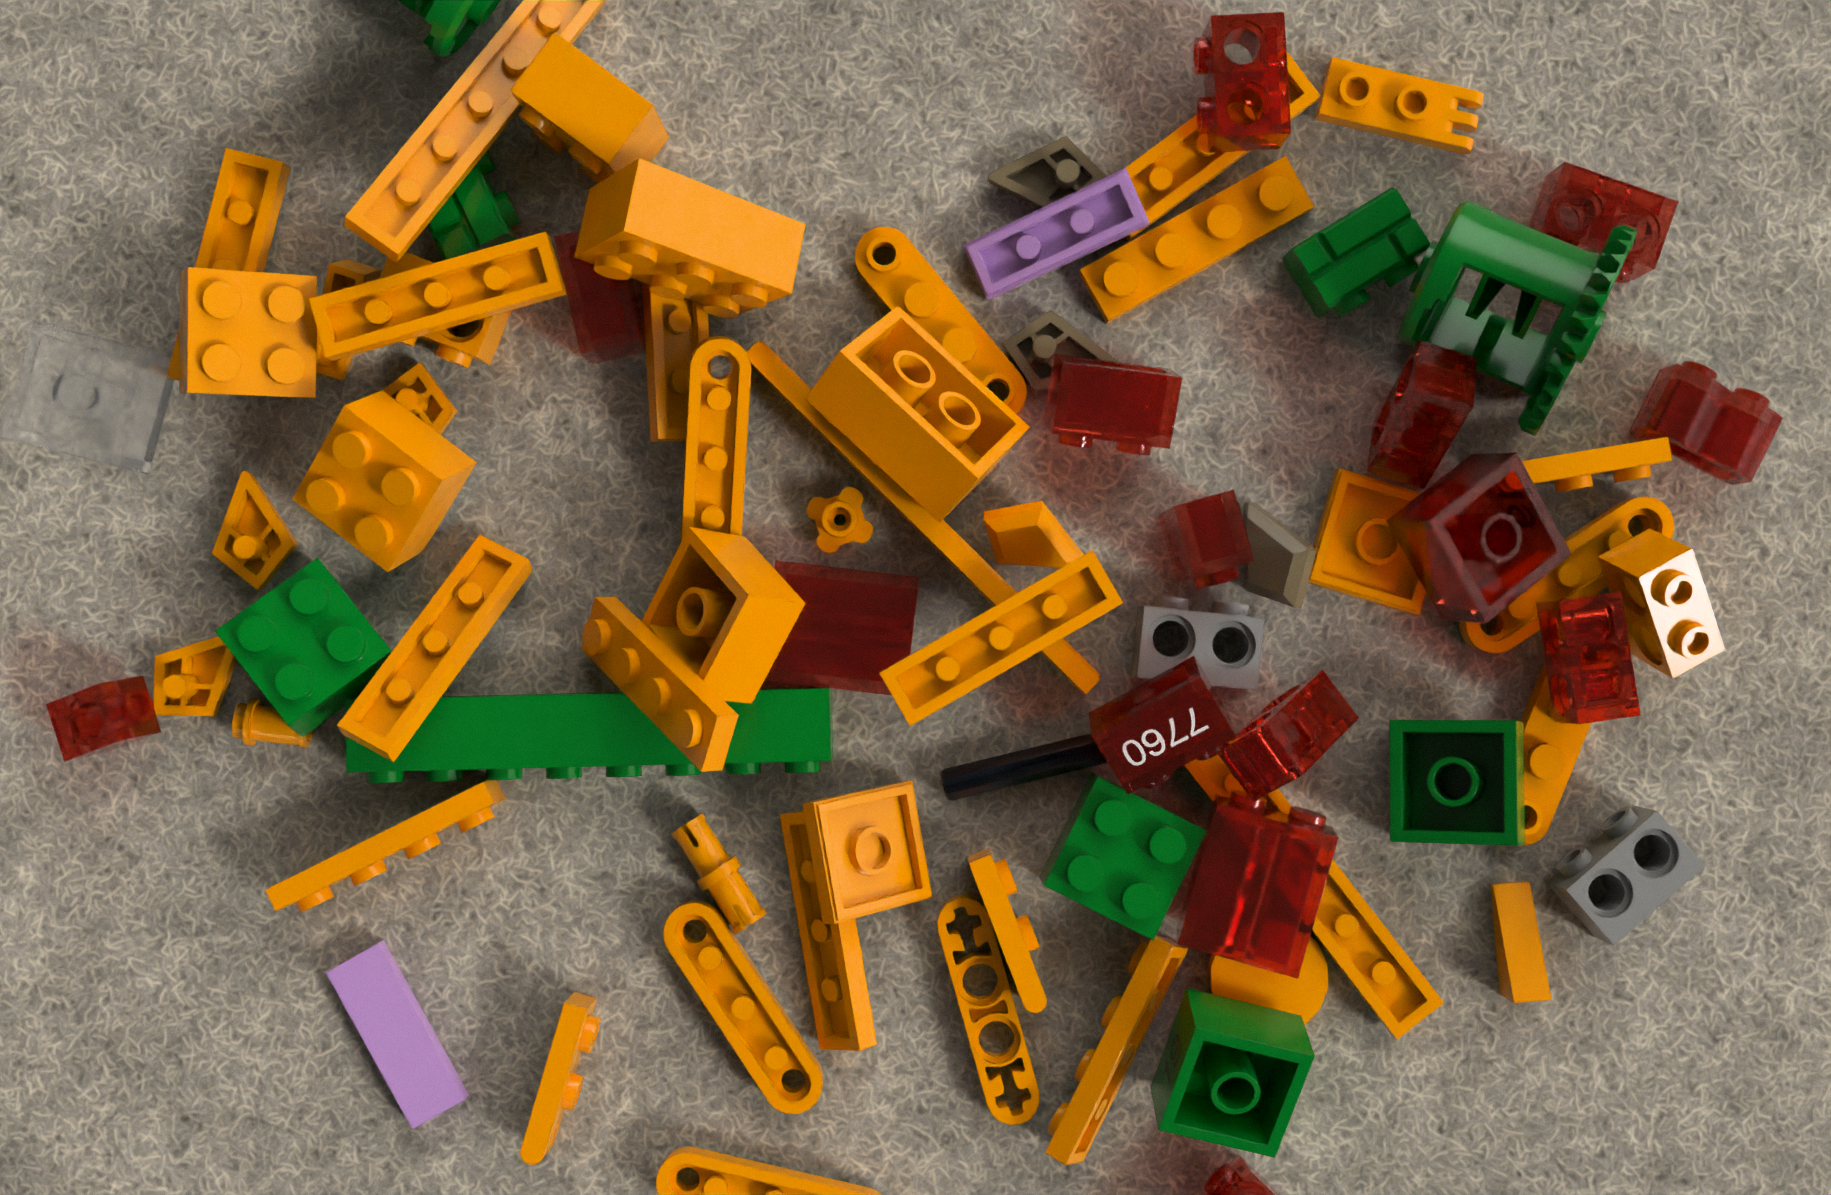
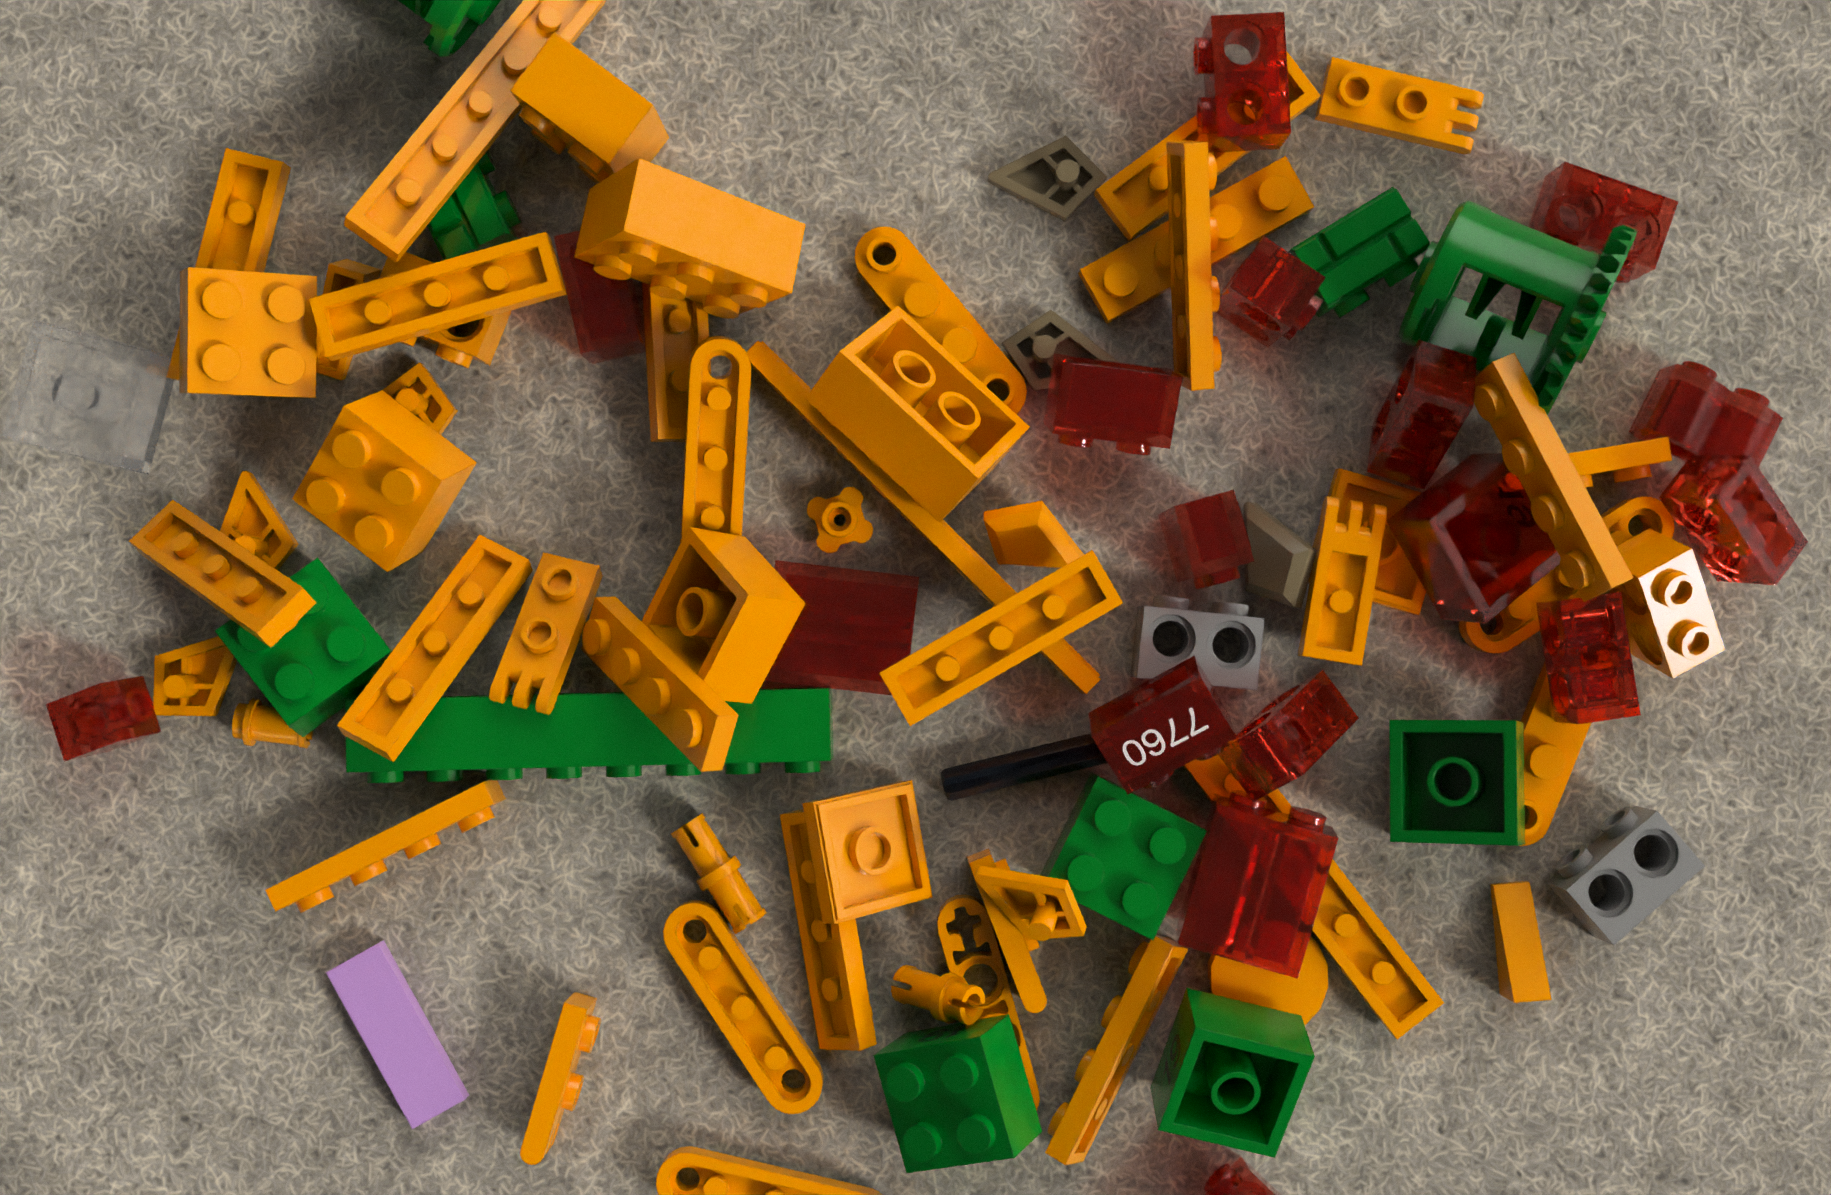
lavender tile [963,168,1151,300] -> none
none -> light orange plate [129,500,316,648]
none -> light orange hinge [489,552,603,715]
none -> green brick [873,1014,1042,1173]
none -> light orange pin [891,965,985,1025]
none -> light orange piece [974,866,1087,941]
none -> light orange plate [1166,140,1222,391]
none -> clear red brick [1216,236,1326,348]
none -> light orange hinge [1297,496,1387,666]
none -> light orange plate [1469,353,1633,602]
none -> clear red brick [1659,455,1808,585]

